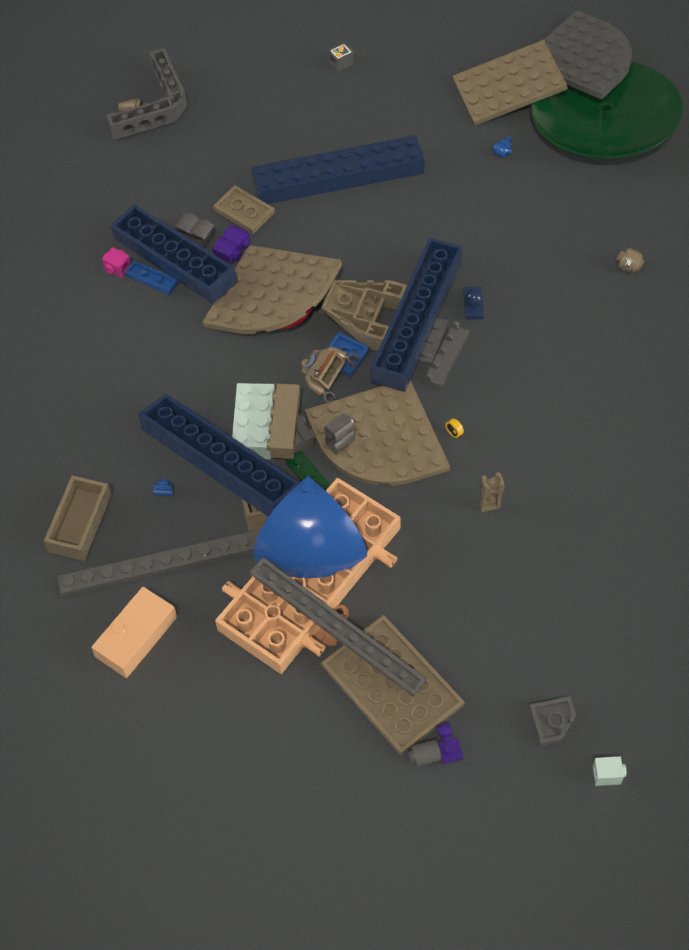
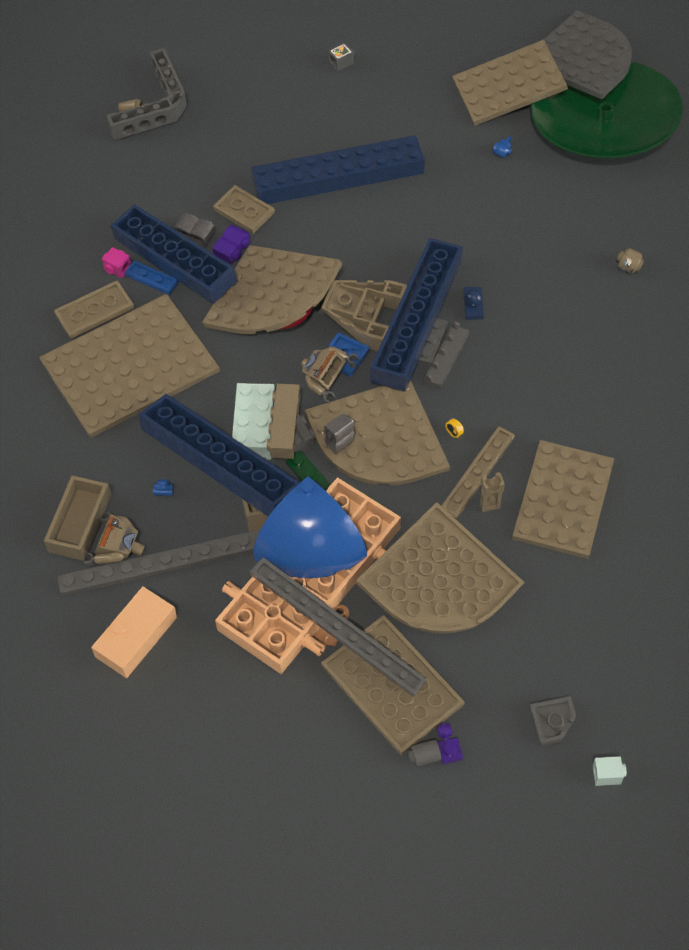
none -> dark tan plate [39,294,220,438]
none -> dark tan plate [54,280,134,339]
none -> dark tan torso [84,511,145,568]
none -> dark tan plate [355,502,525,634]
none -> dark tan tile [442,426,515,520]
none -> dark tan plate [512,440,615,559]

